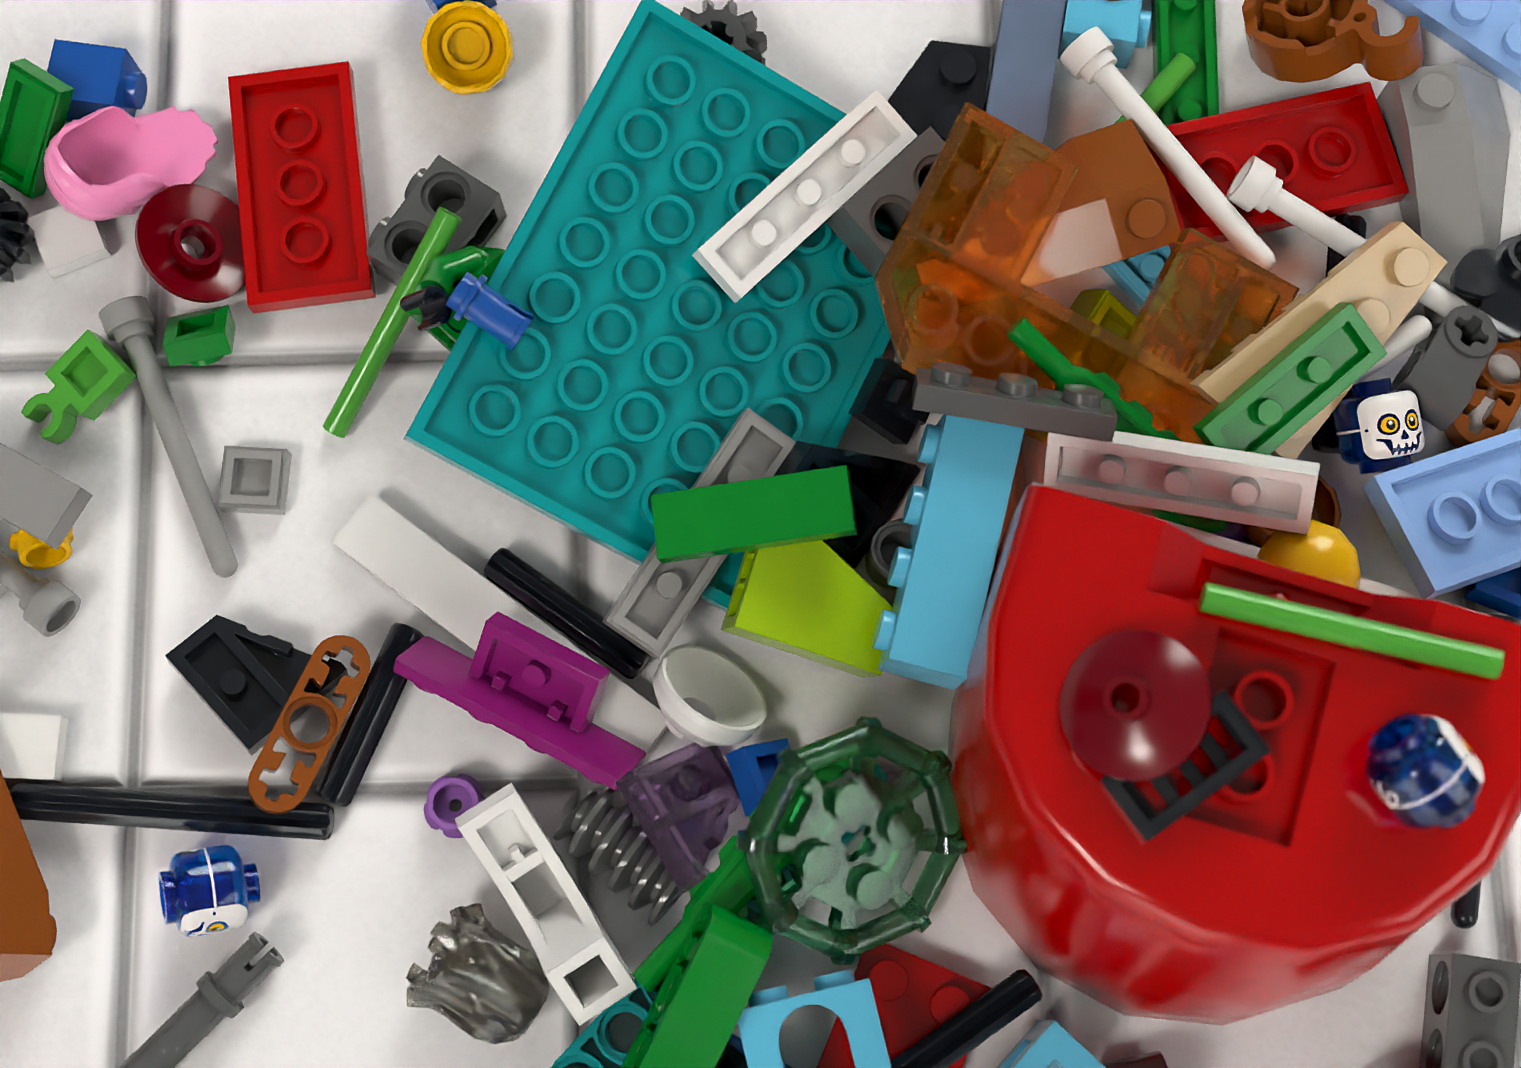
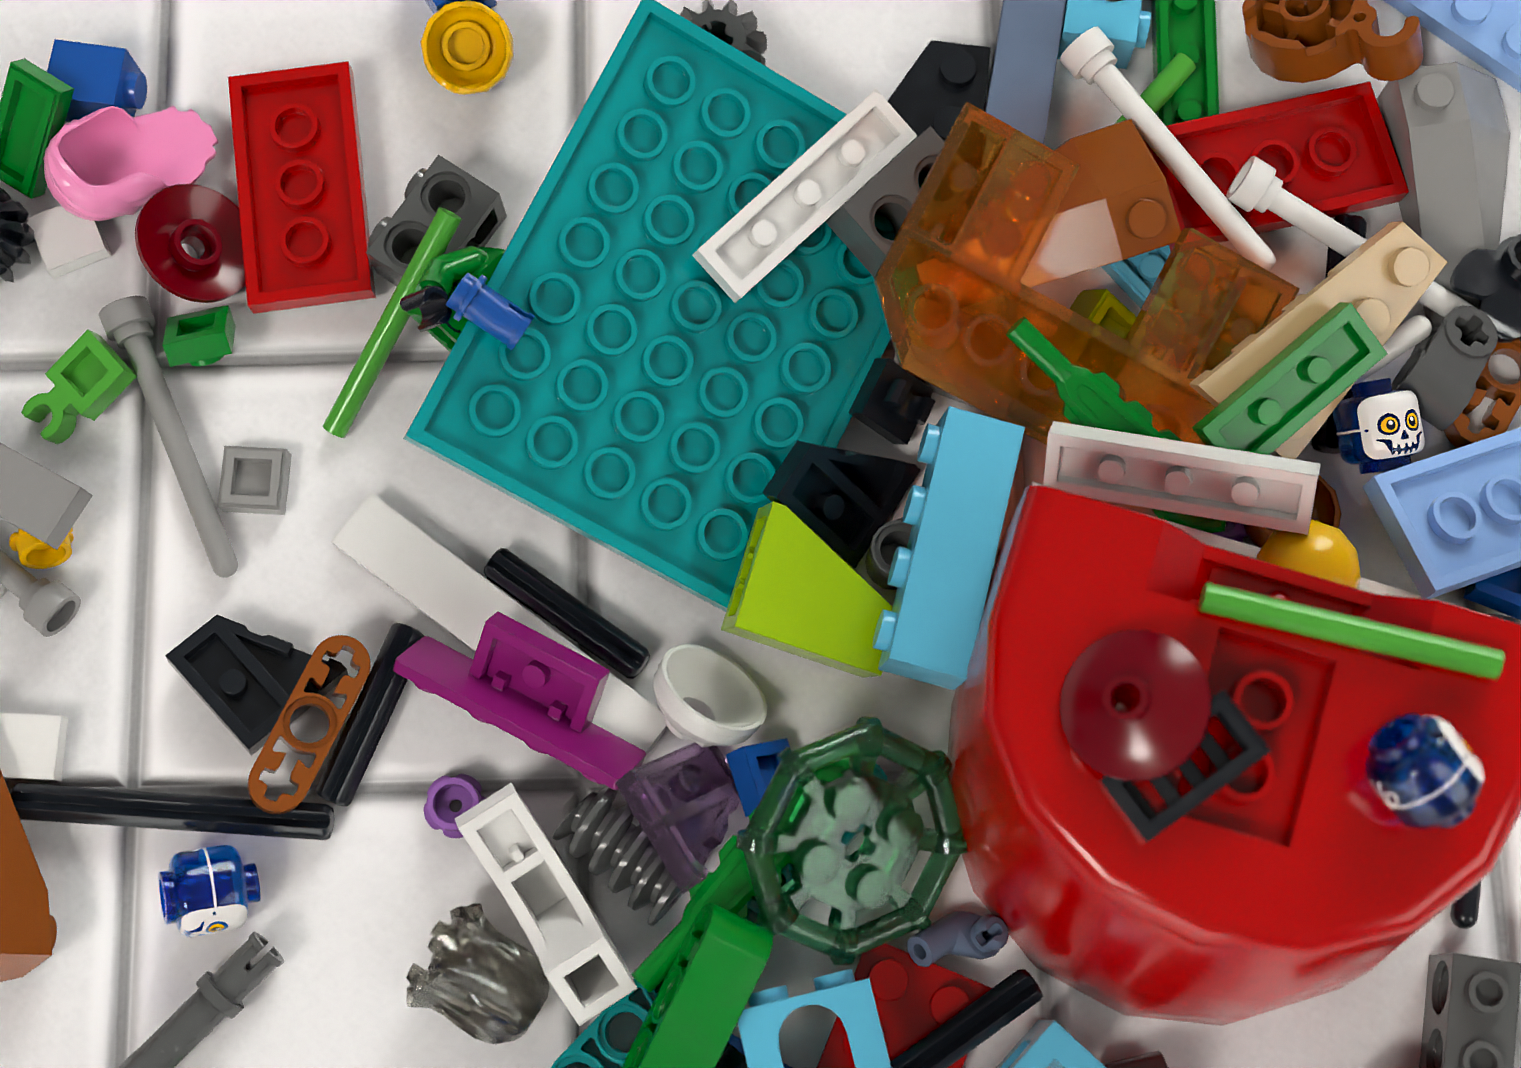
light grey tile [602,408,796,658] -> none
green tile [650,465,857,564] -> none
dark grey plate [912,362,1118,442] -> none
none -> sand blue arm [907,911,1009,967]

